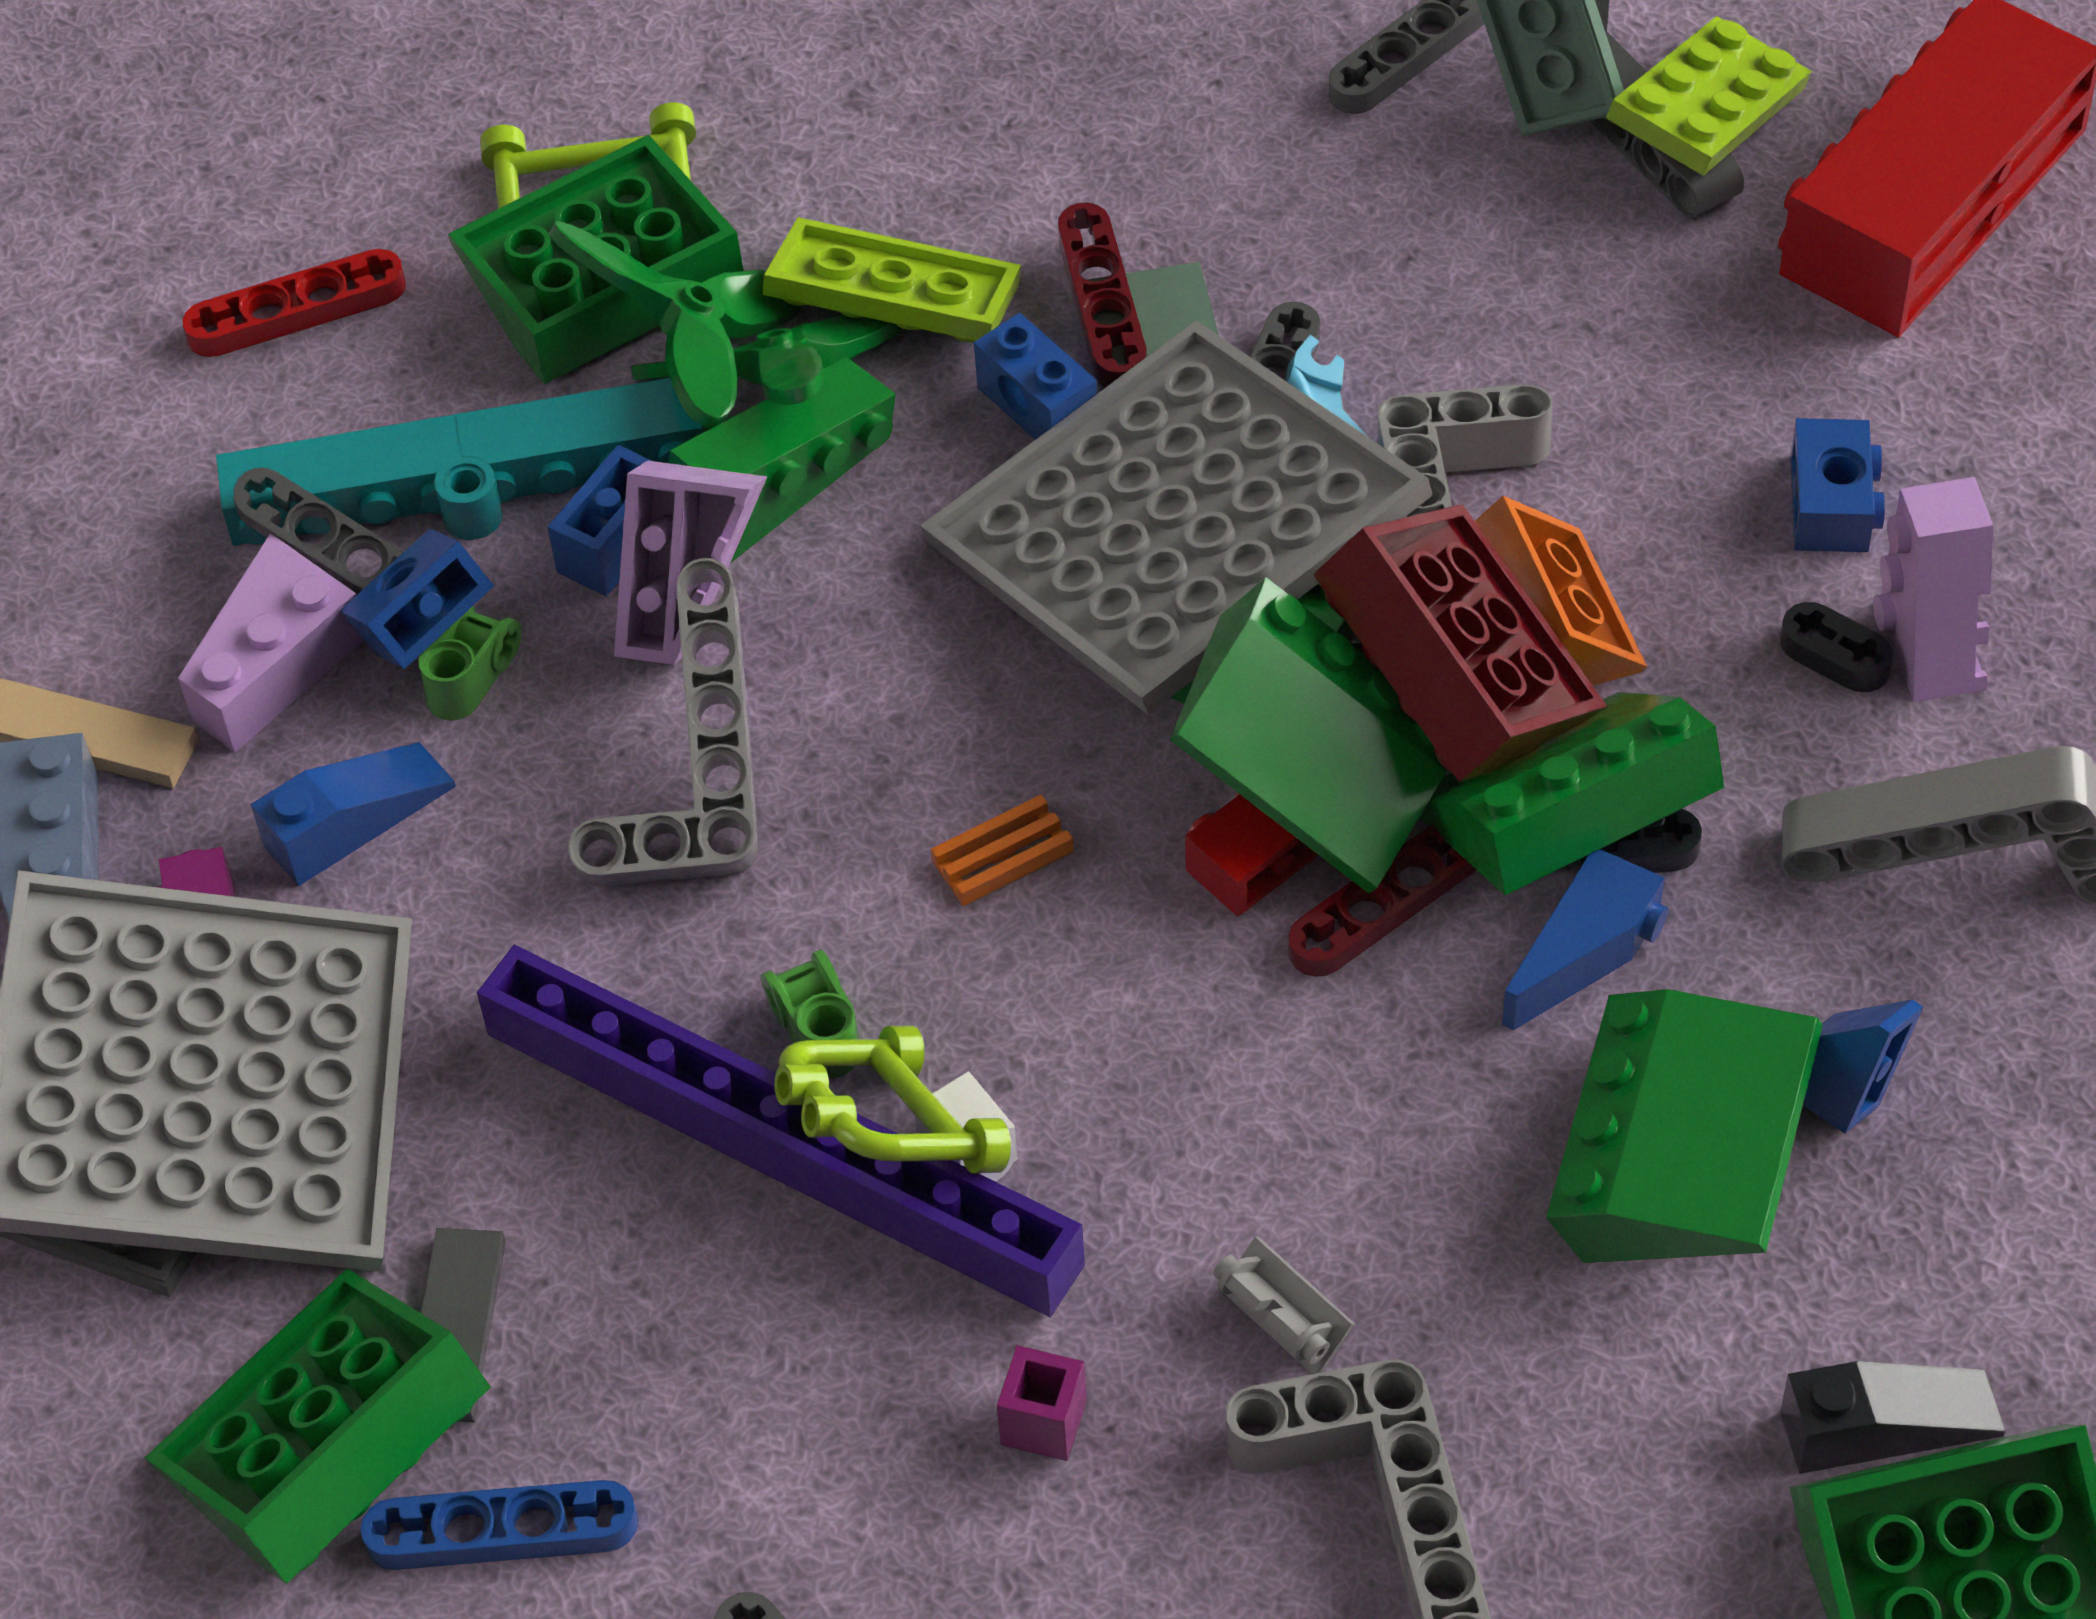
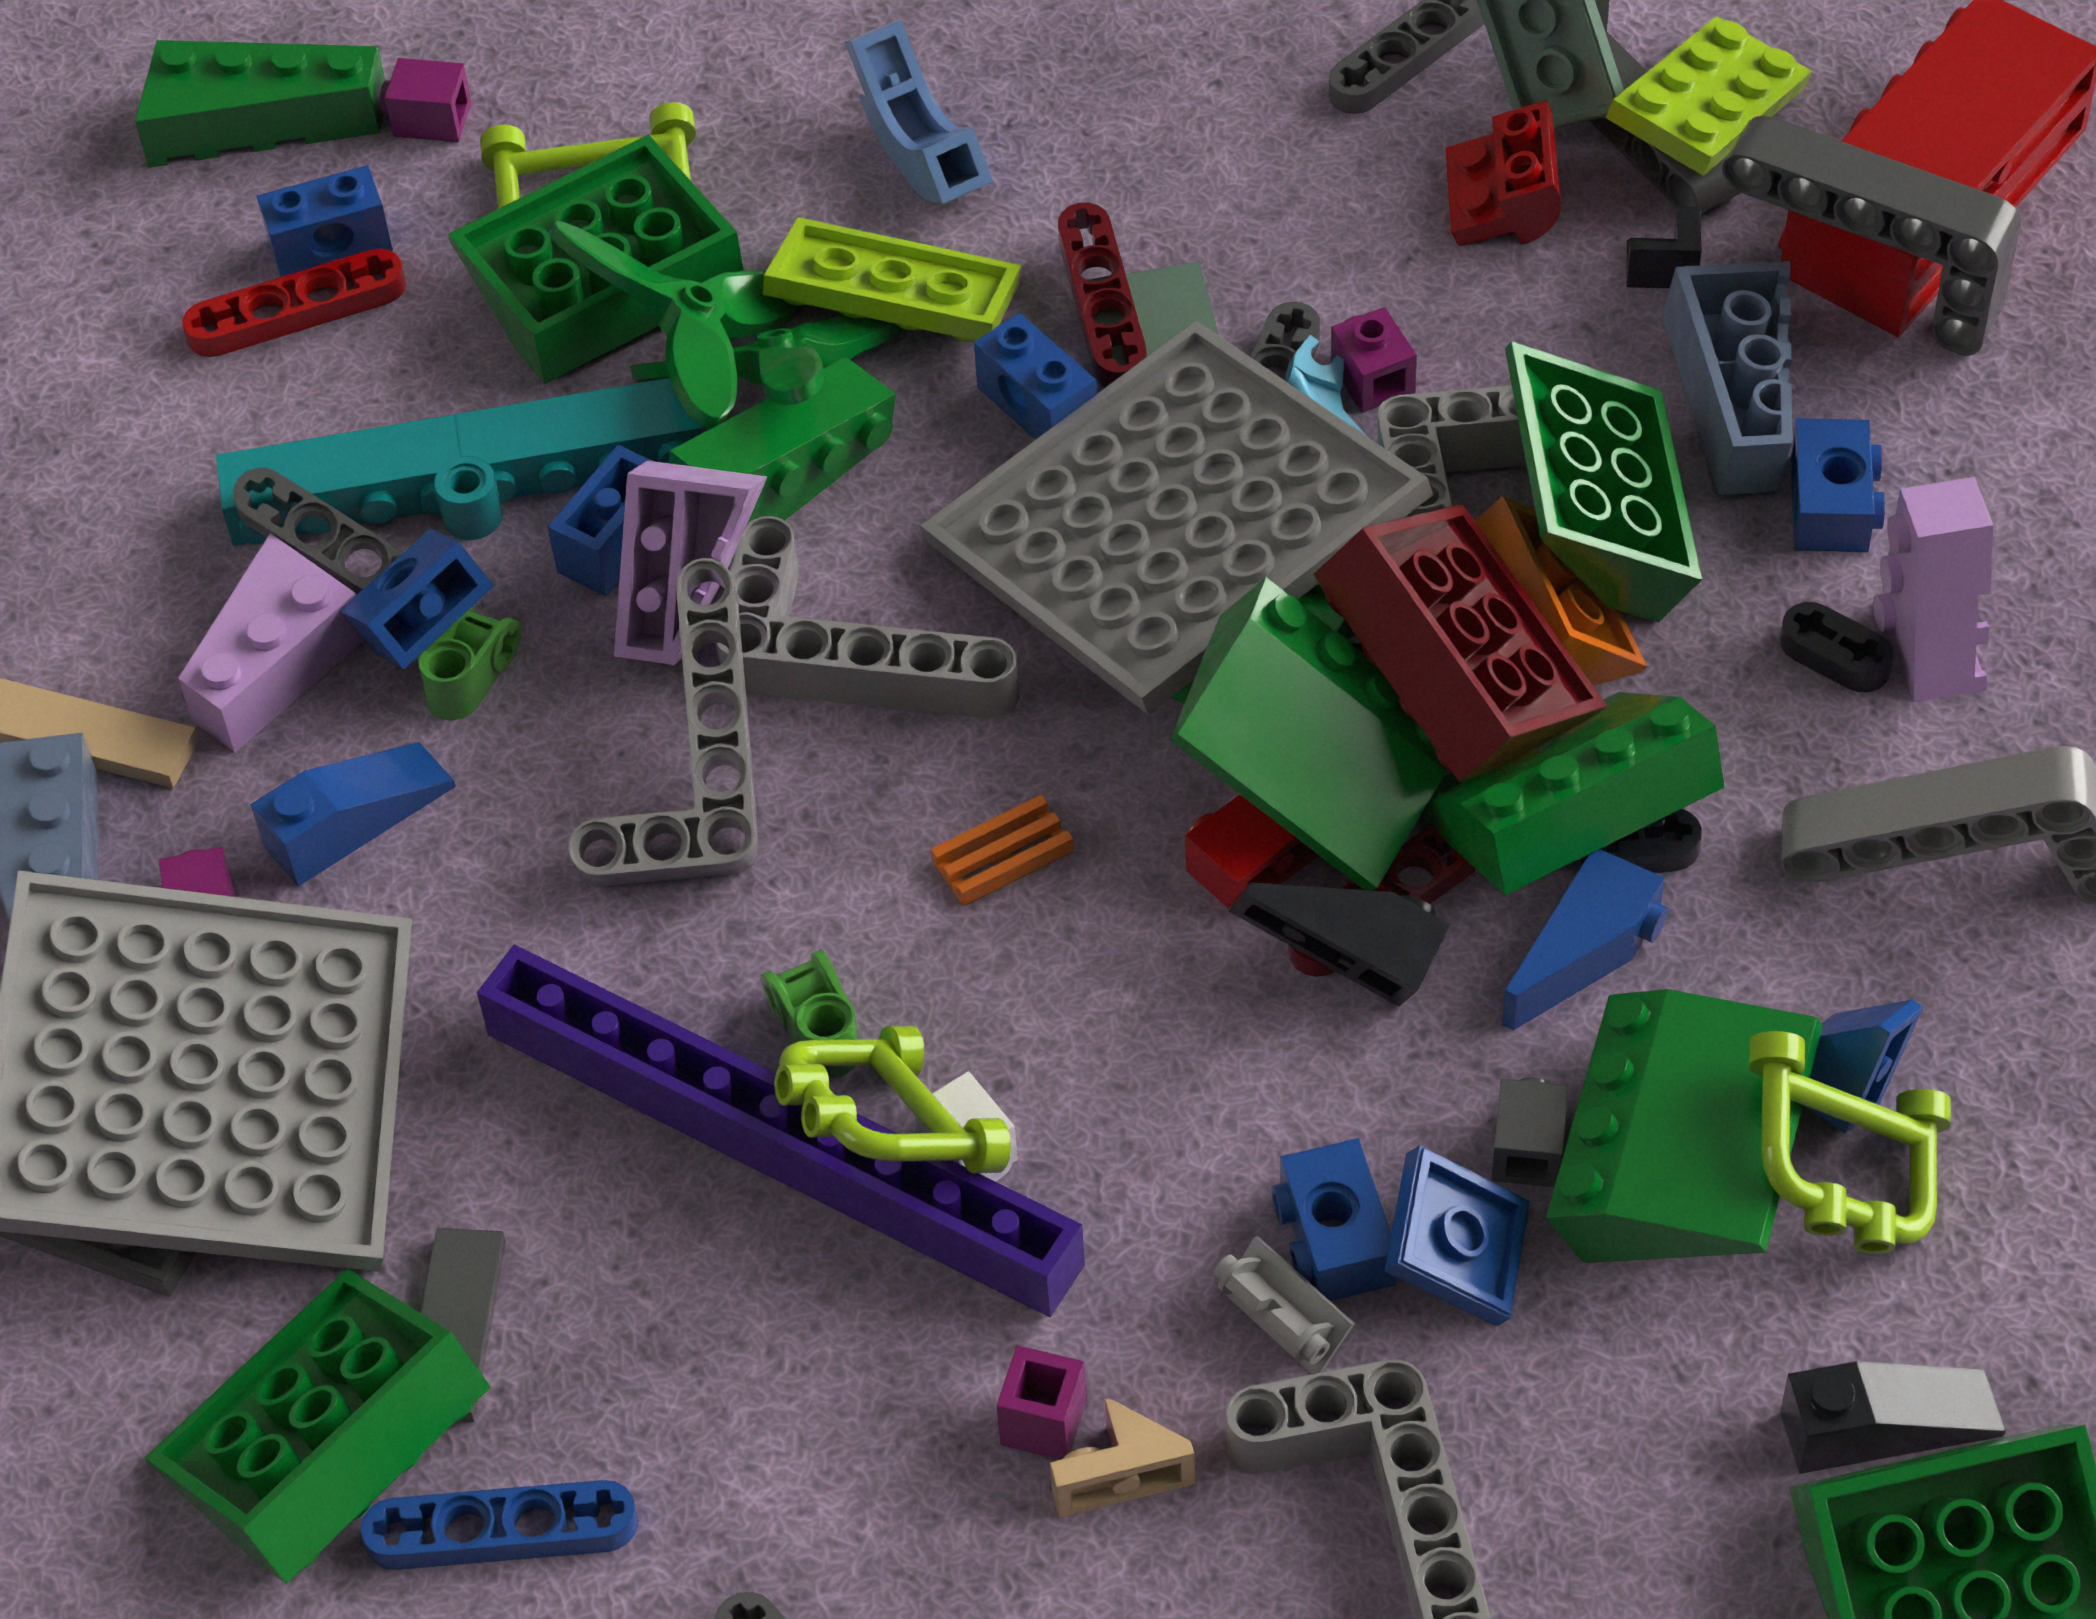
none -> green wedge [135,40,385,168]
none -> blue brick [256,165,393,277]
none -> magenta brick [380,58,471,142]
none -> light grey beam [716,516,1019,718]
none -> medium blue arch [844,20,994,204]
none -> tan slope [1050,1399,1195,1518]
none -> black slope [1228,882,1451,1006]
none -> blue brick [1271,1138,1397,1301]
none -> magenta brick [1331,307,1417,413]
none -> blue tile [1384,1145,1530,1326]
none -> red brick [1445,100,1561,246]
none -> dark grey brick [1491,1077,1568,1187]
none -> green slope [1505,341,1702,623]
none -> black panel [1626,207,1702,289]
none -> sand blue wedge [1662,261,1792,495]
none -> dark grey beam [1722,115,2021,356]
none -> lime bar [1749,1031,1951,1254]

